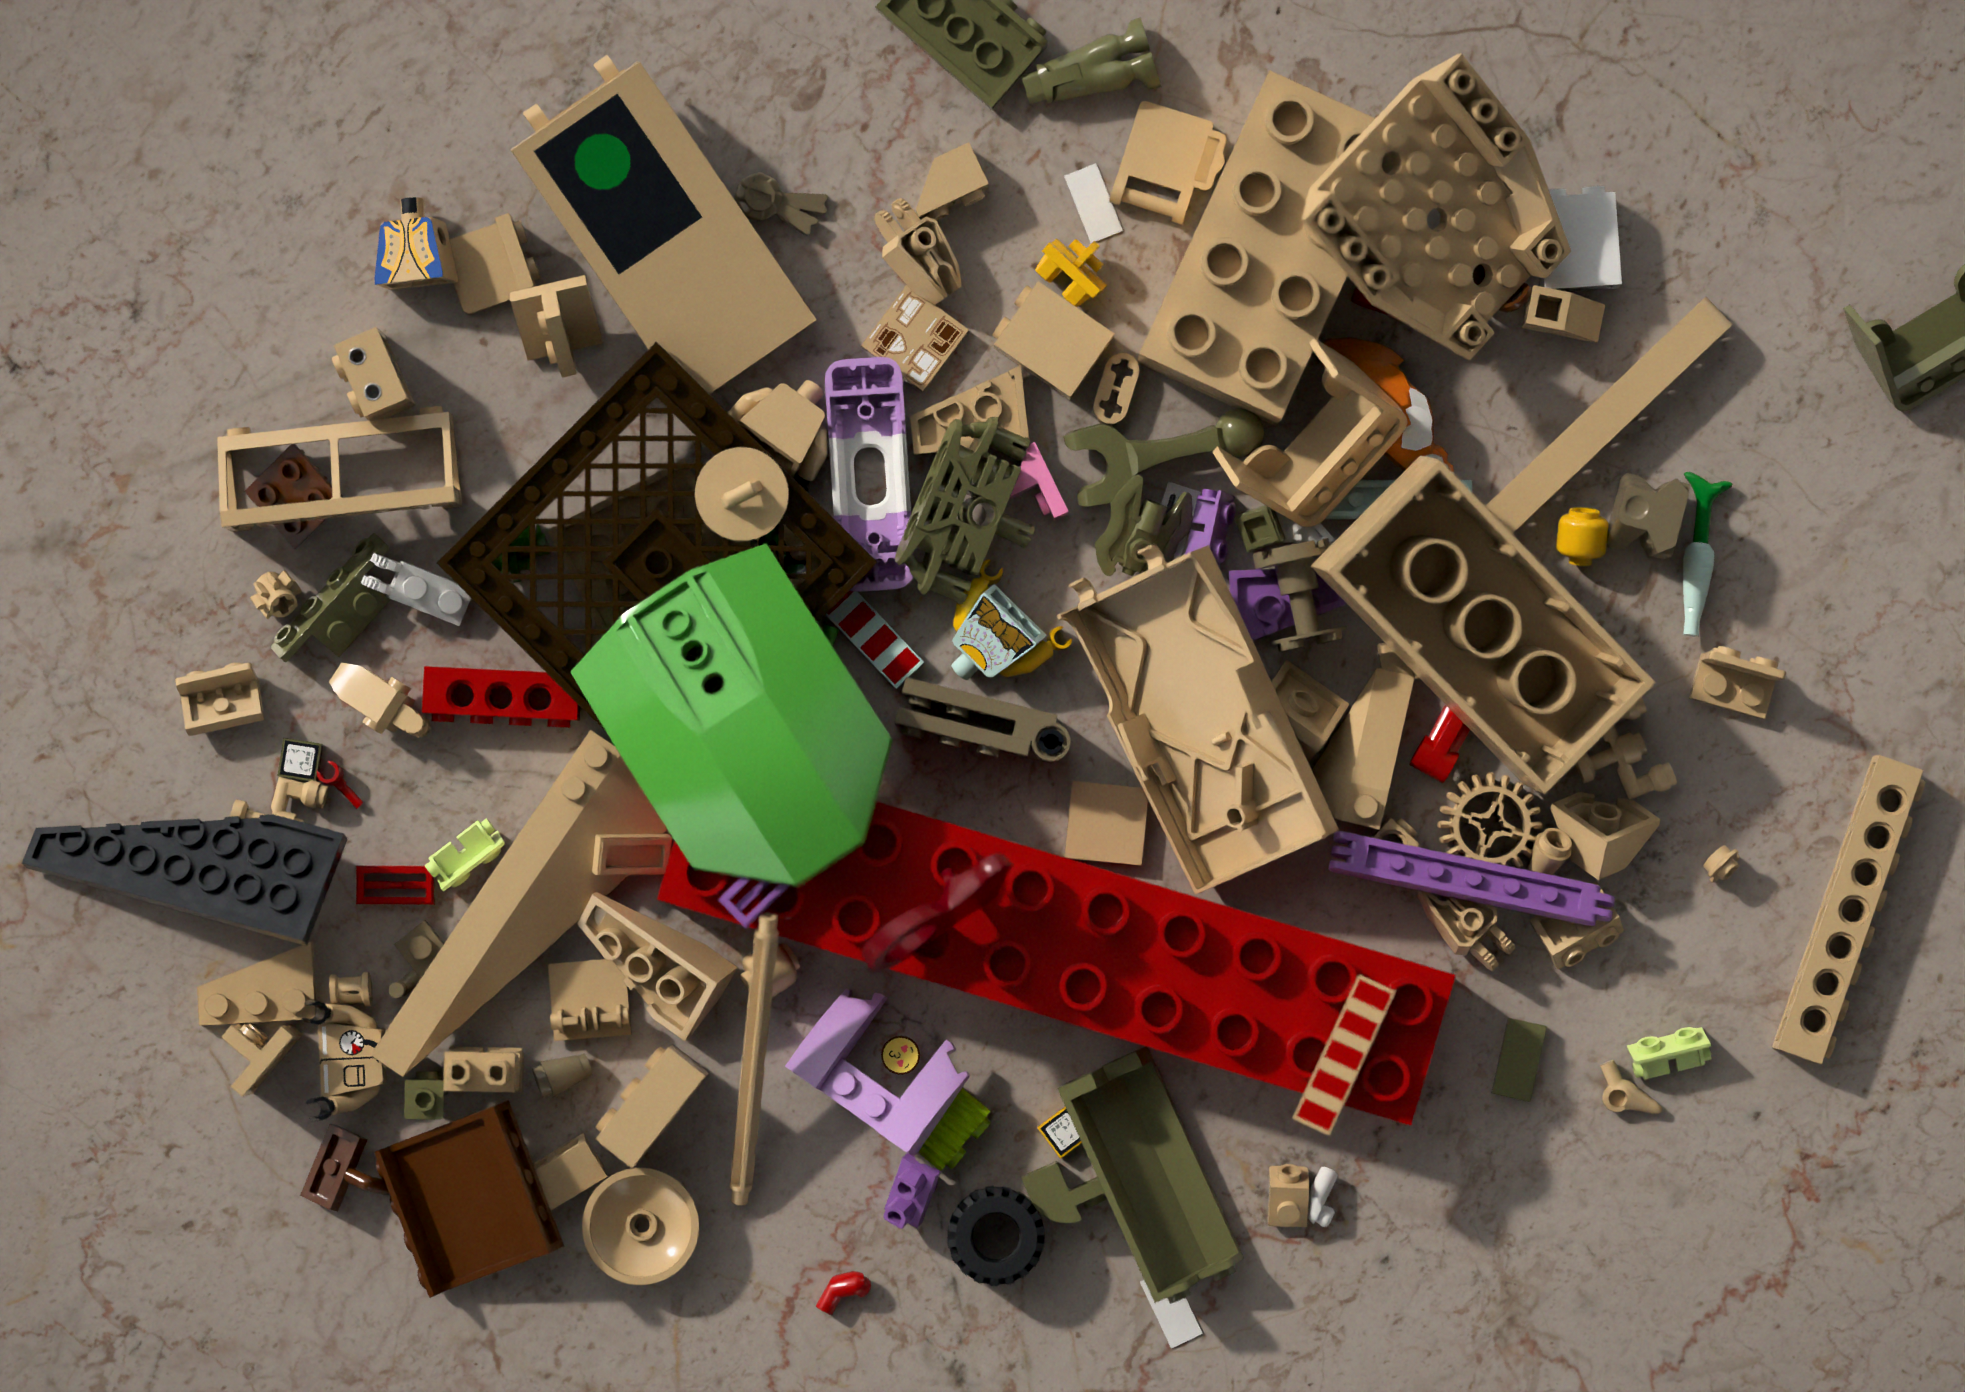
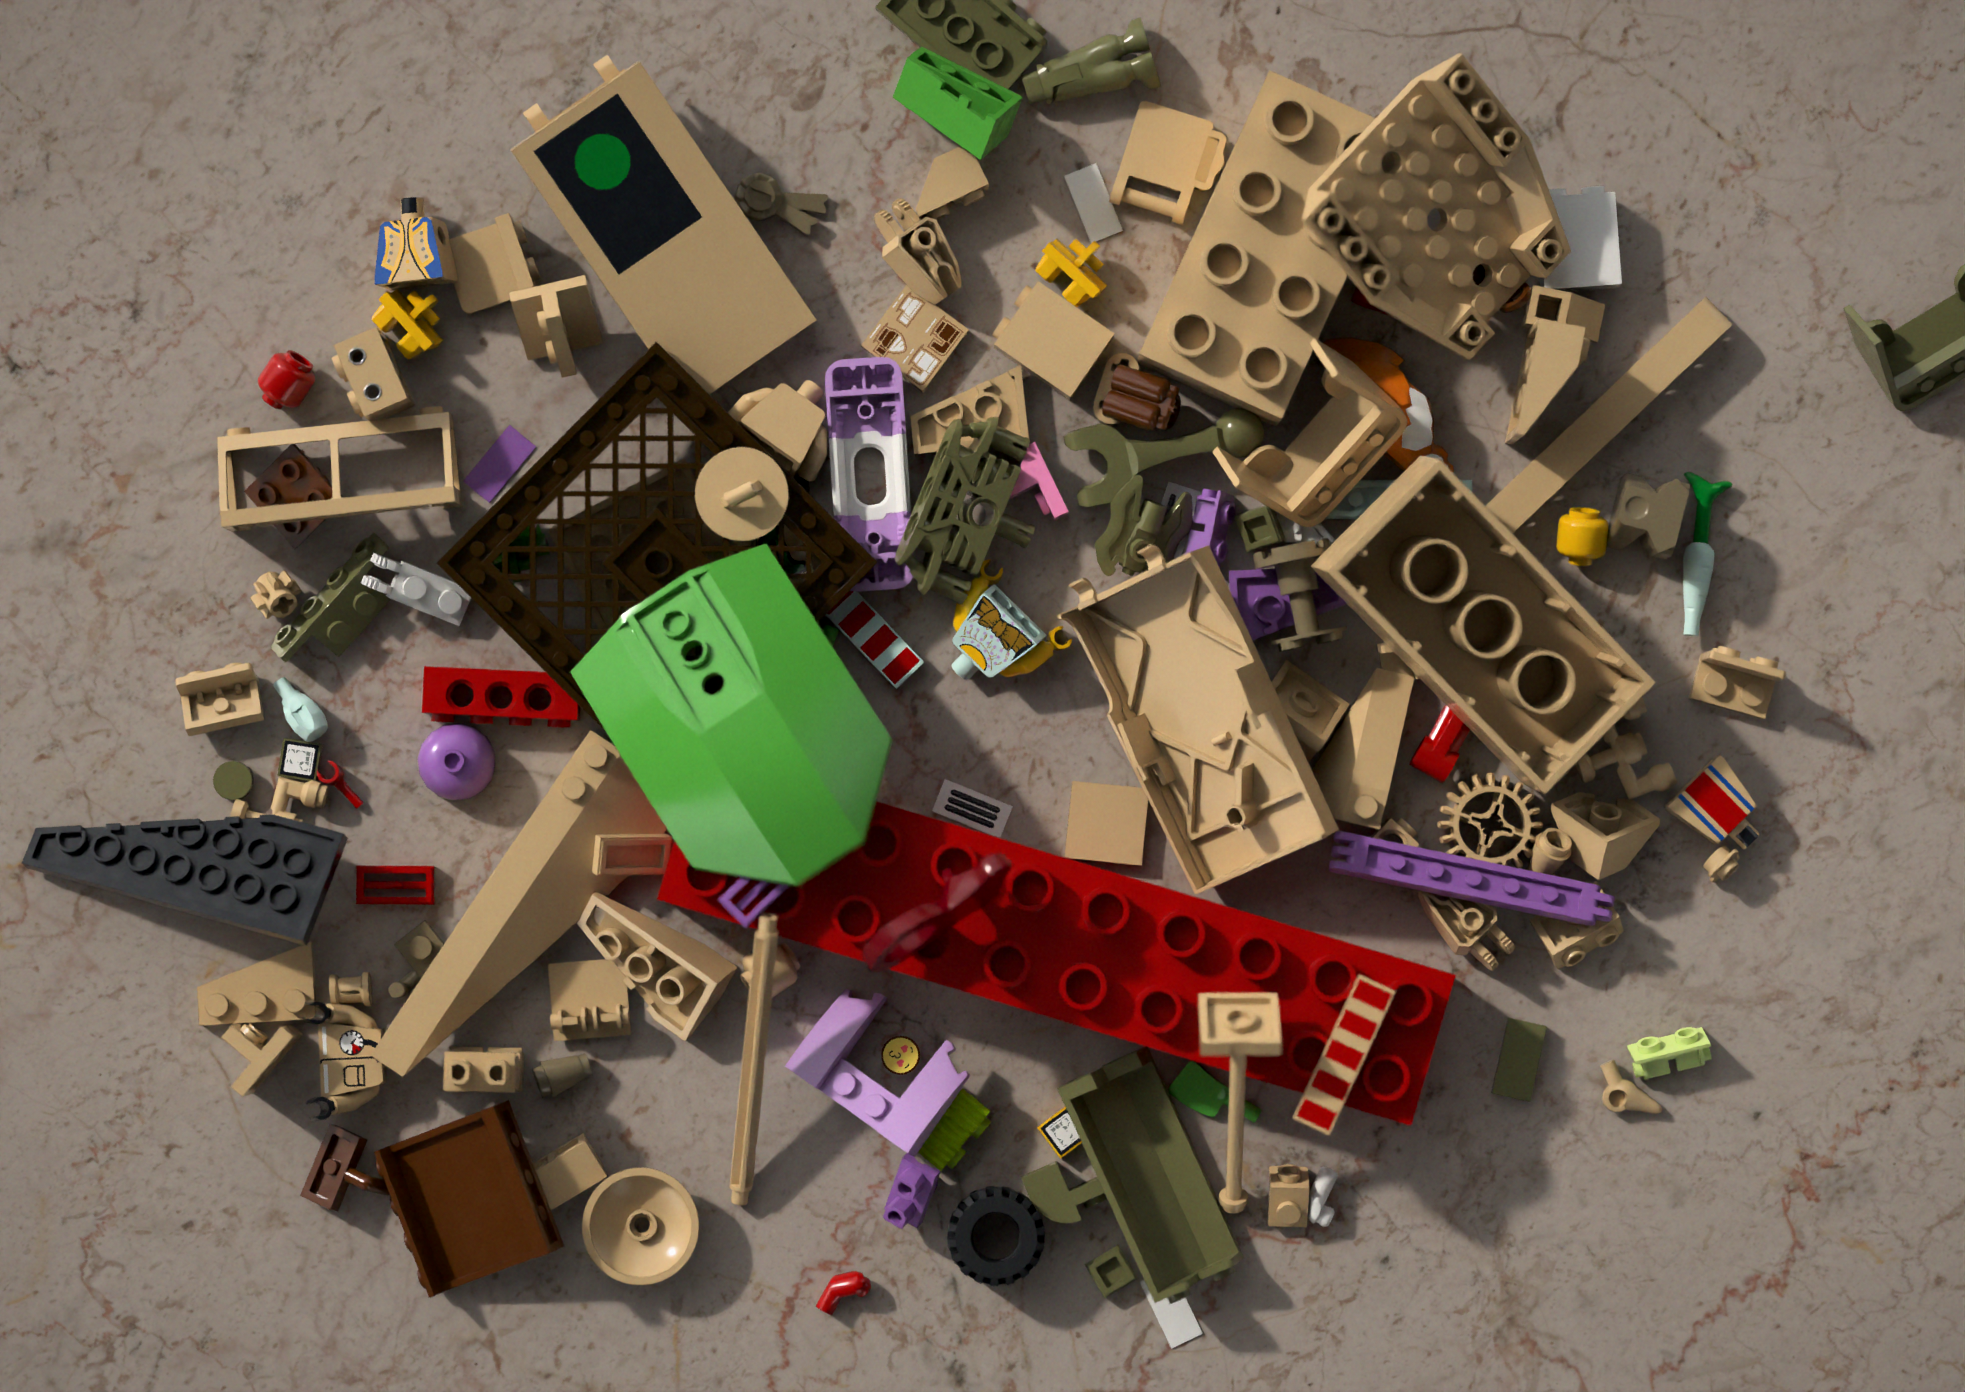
tan hinge [329,662,432,738] -> none
olive bracket [404,1071,448,1120] -> none
yellowish green hinge [425,818,505,892] -> none
tan brick [595,1045,709,1168] -> none
dark tan hinge [894,677,1071,763] -> none
tan brick [1772,755,1925,1064] -> none
none -> olive tile [213,761,254,800]
none -> red head [257,350,316,410]
none -> light aqua piece [273,677,328,742]
none -> yellow hips [371,289,444,360]
none -> medium lavender cylinder [418,723,496,800]
none -> medium lavender sticker [463,425,536,503]
none -> bright green wedge [893,46,1023,160]
none -> white sticker [932,779,1013,838]
none -> olive tile [1085,1245,1138,1298]
none -> reddish brown piece [1102,365,1181,431]
none -> bright green piece [1168,1060,1262,1123]
none -> tan tile [1198,993,1281,1214]
none -> tan slope [1505,318,1590,445]
none -> torso [1663,755,1760,850]

